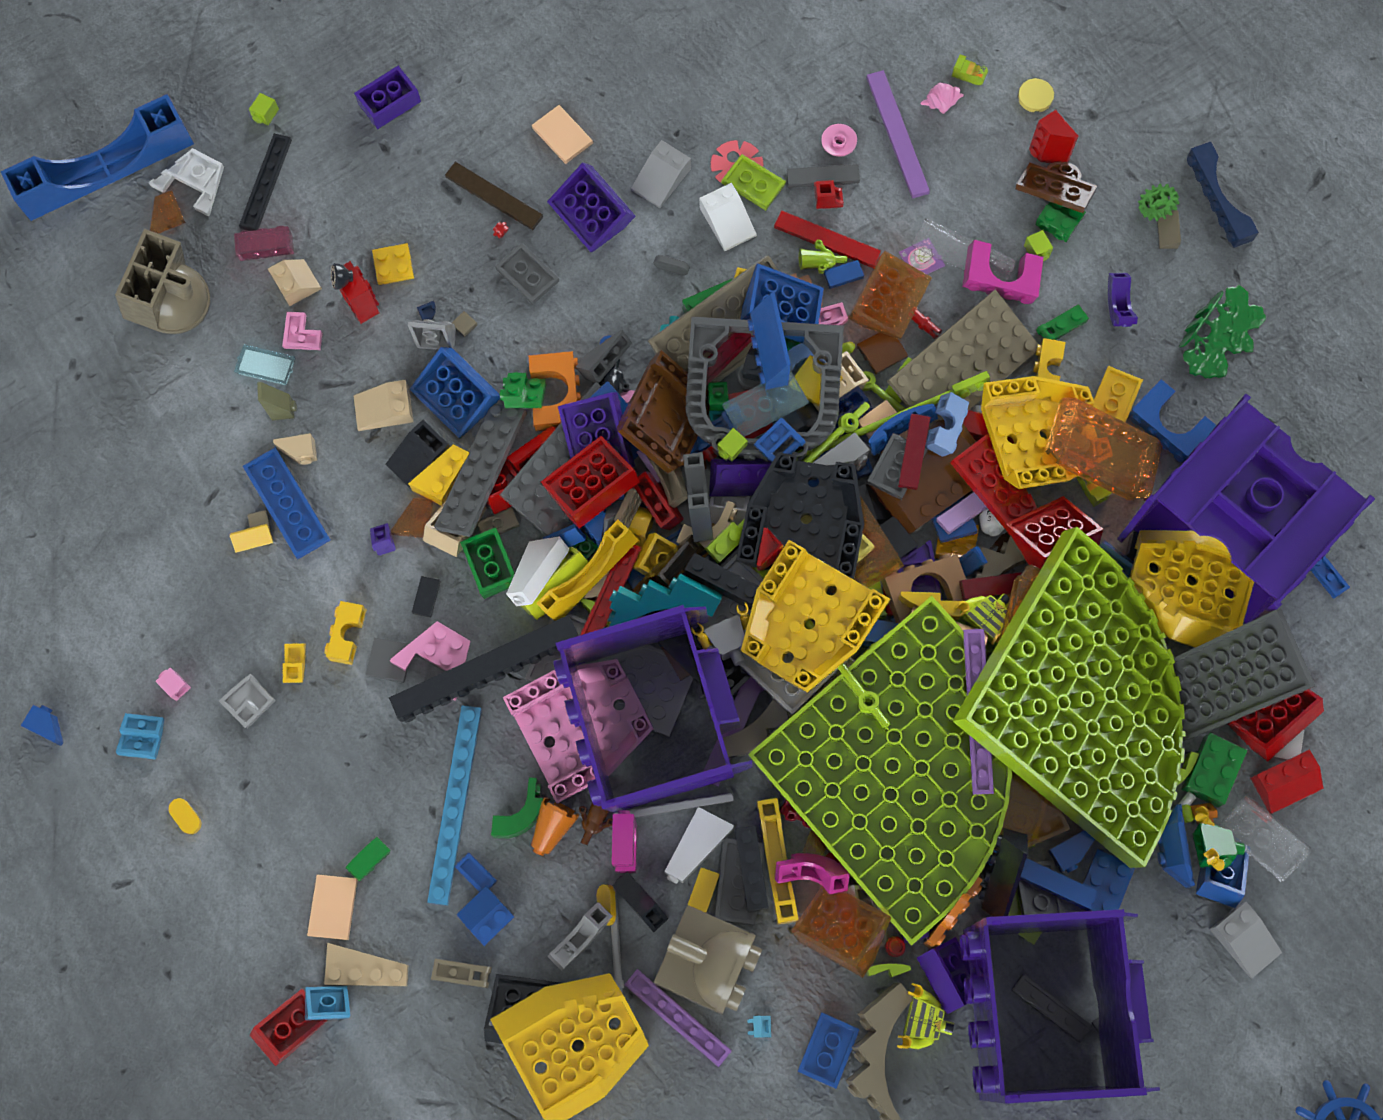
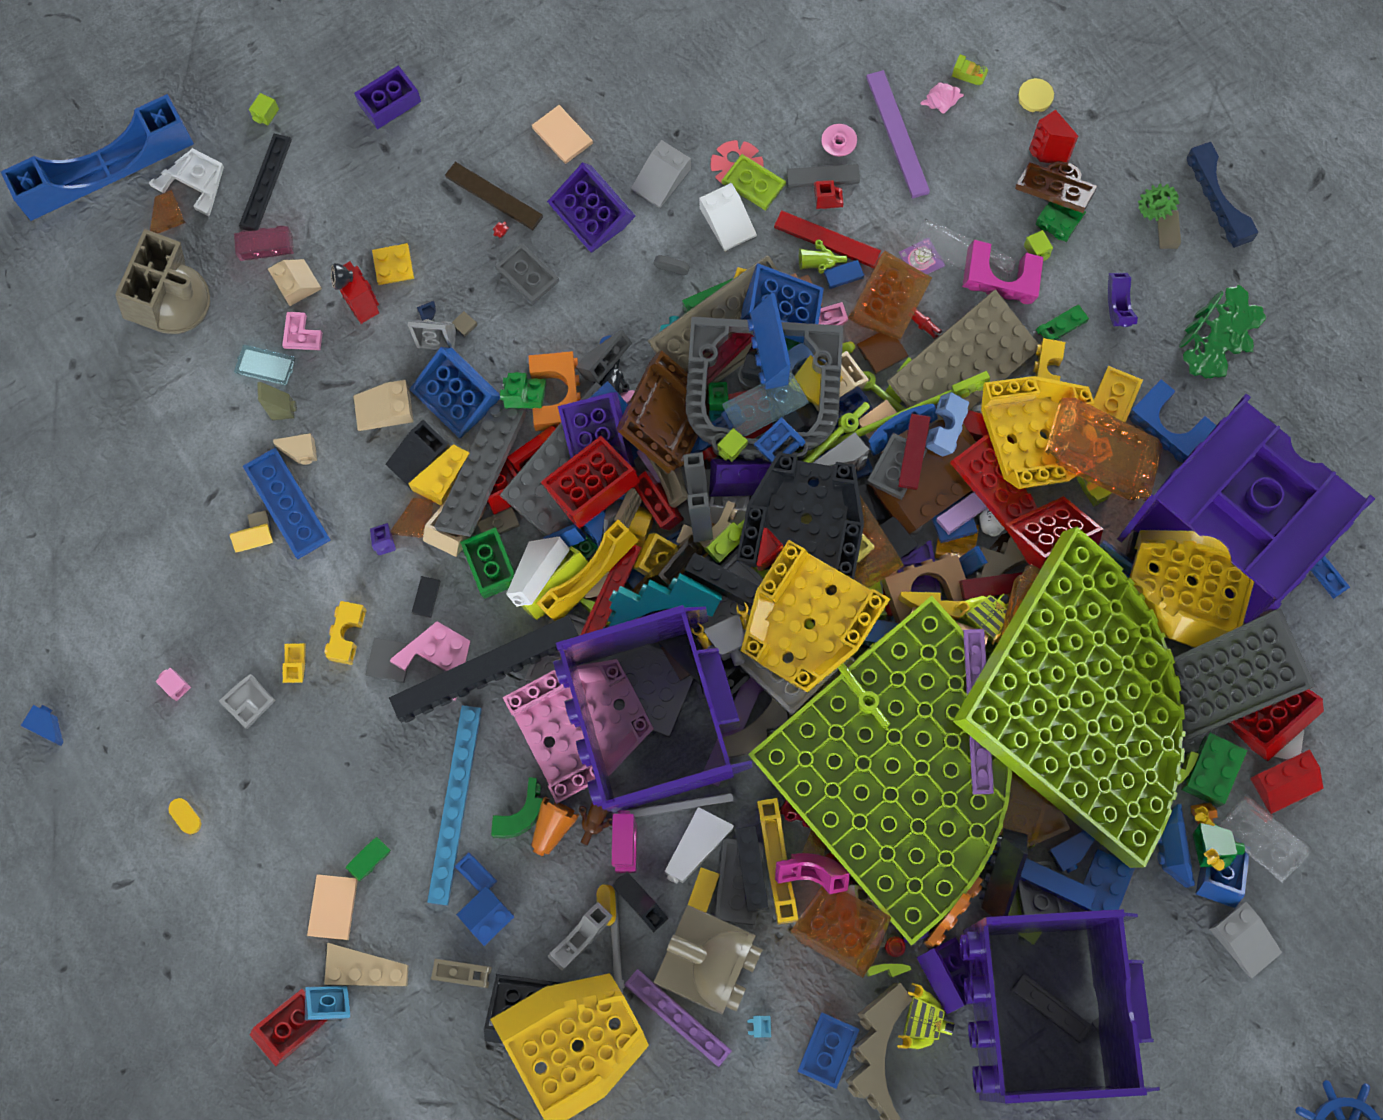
dark azure slope [116,713,164,759] -> none
arm [1179,792,1196,823] -> none

